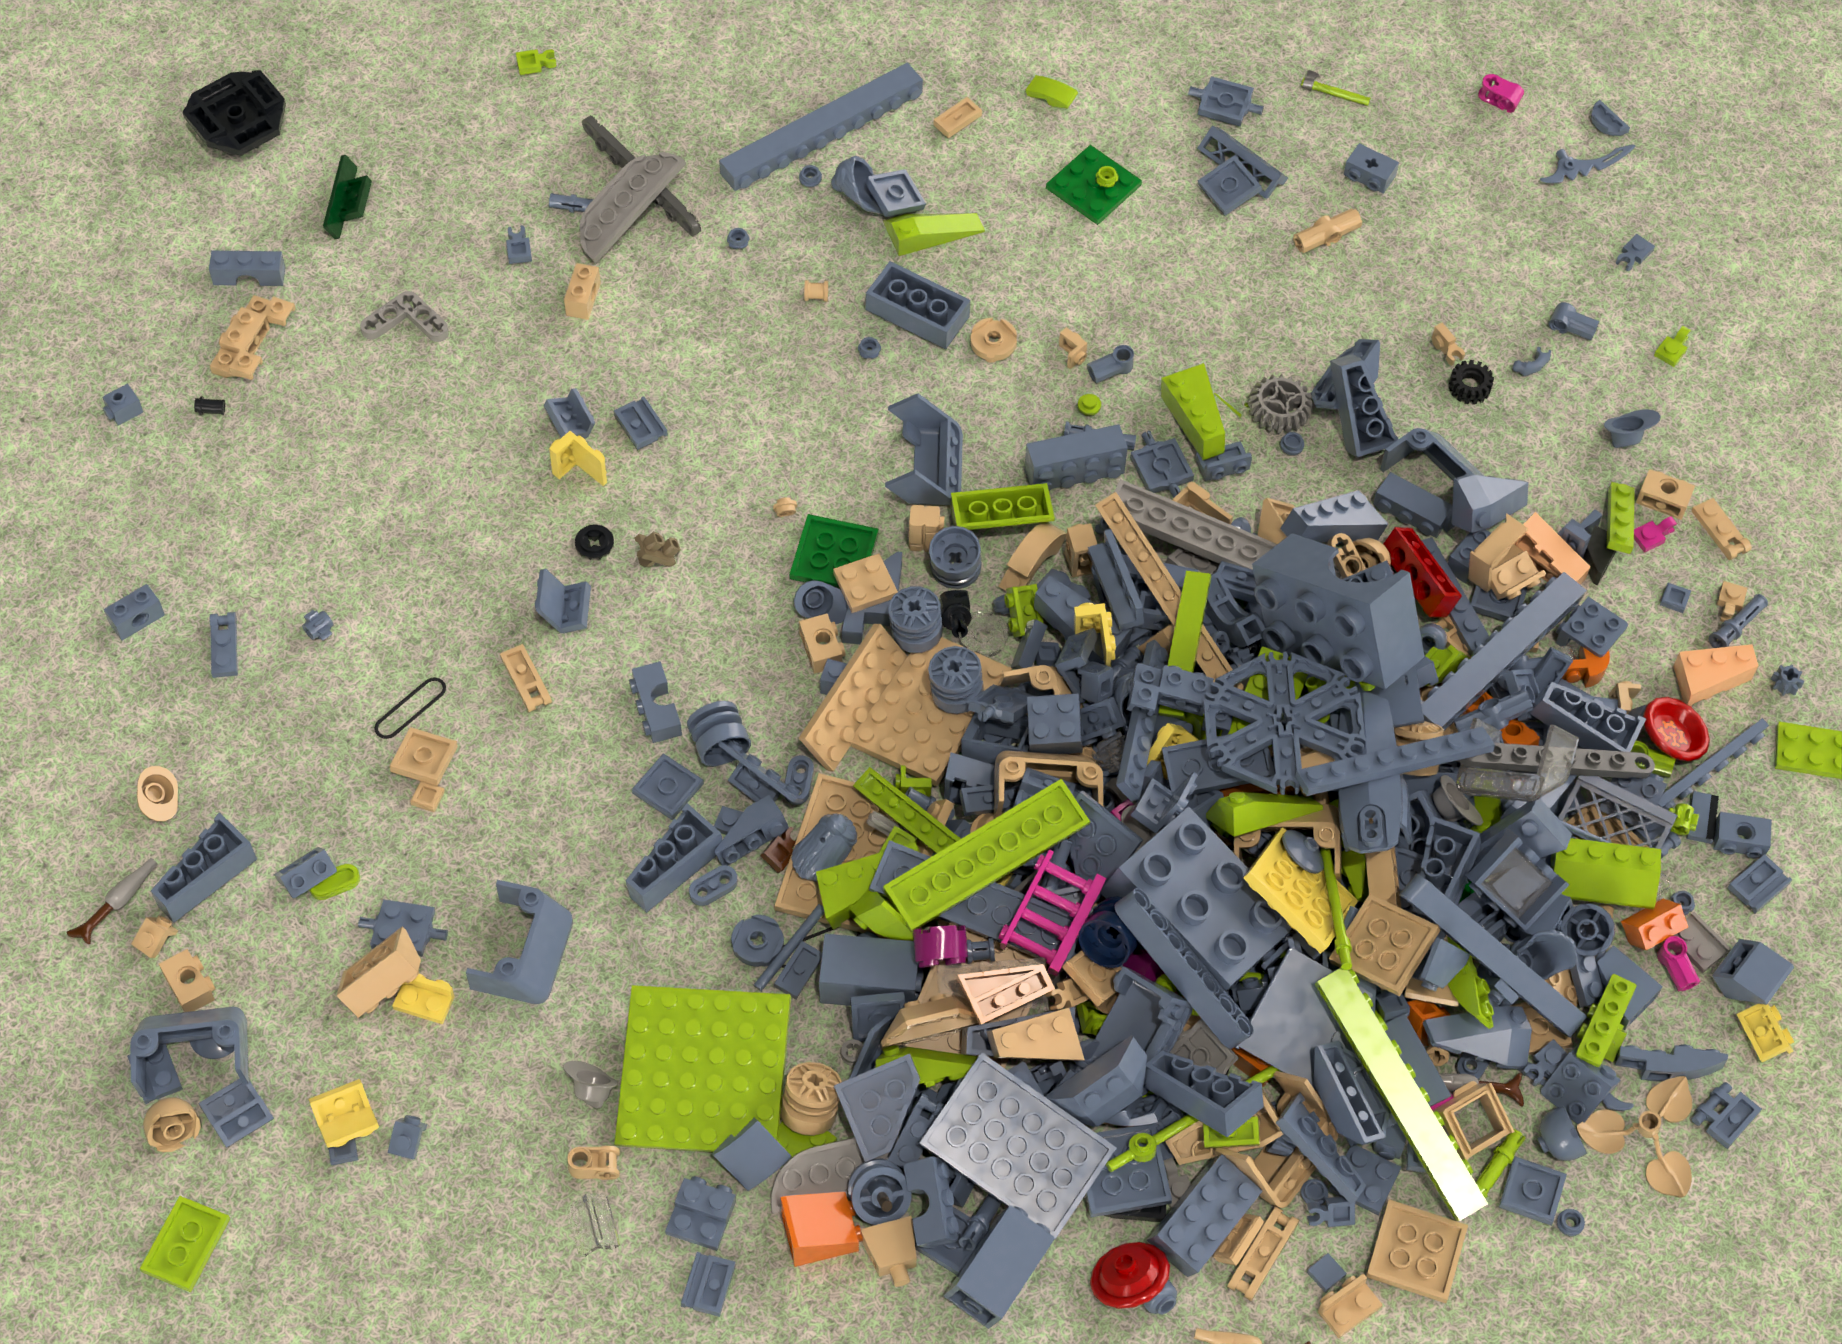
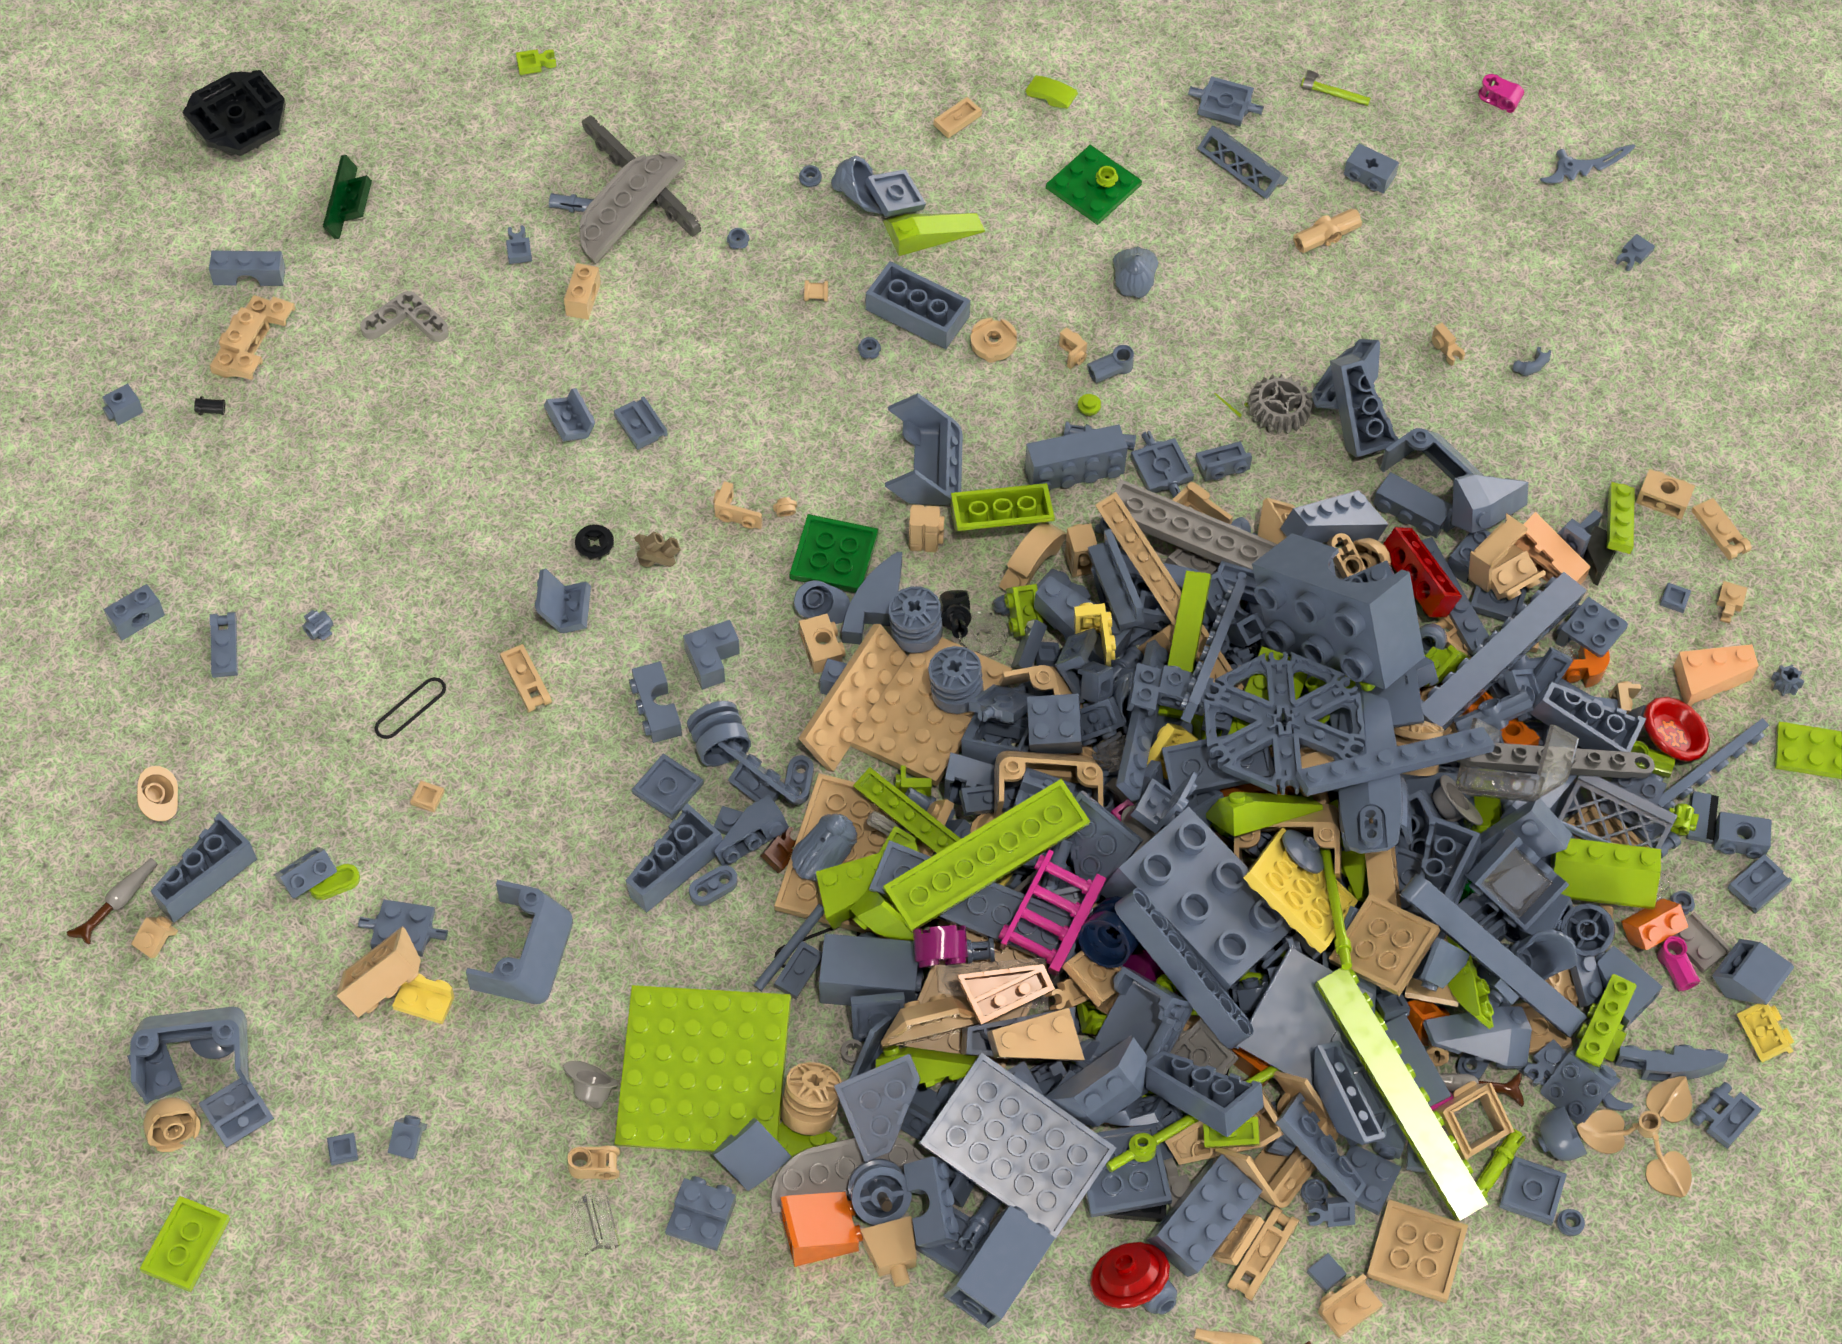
tan brick [159,949,216,1012] -> none
light yellow bracket [308,1079,379,1148] -> none
tan plate [390,727,458,786] -> none
light yellow bracket [549,431,607,486] -> none
sand blue plate [681,1252,736,1317] -> none
sand blue brick [719,62,923,191] -> none
sand blue plate [731,915,784,967] -> none
tan plate [833,553,898,613] -> none
sand blue plate [886,1092,945,1170] -> none
sand blue wheel [929,526,982,589] -> none
lime wedge [1161,363,1225,460] -> none
sand blue plate [1198,155,1262,216] -> none
sand blue plate [1280,432,1304,455] -> none
black tyre [1449,360,1494,405] -> none
sand blue piece [1549,302,1600,340] -> none
sand blue plate [1591,99,1630,136] -> none
sand blue piece [1604,409,1661,448] -> none
dark pink plate [1634,516,1677,553] -> none
lime plate [1654,326,1691,367] -> none
sand blue pin [1709,594,1768,648] -> none
none -> sand blue brick [683,620,740,690]
none -> tan bracket [713,481,763,529]
none -> sand blue hair [1113,246,1159,298]
none -> sand blue plate [1180,577,1247,723]

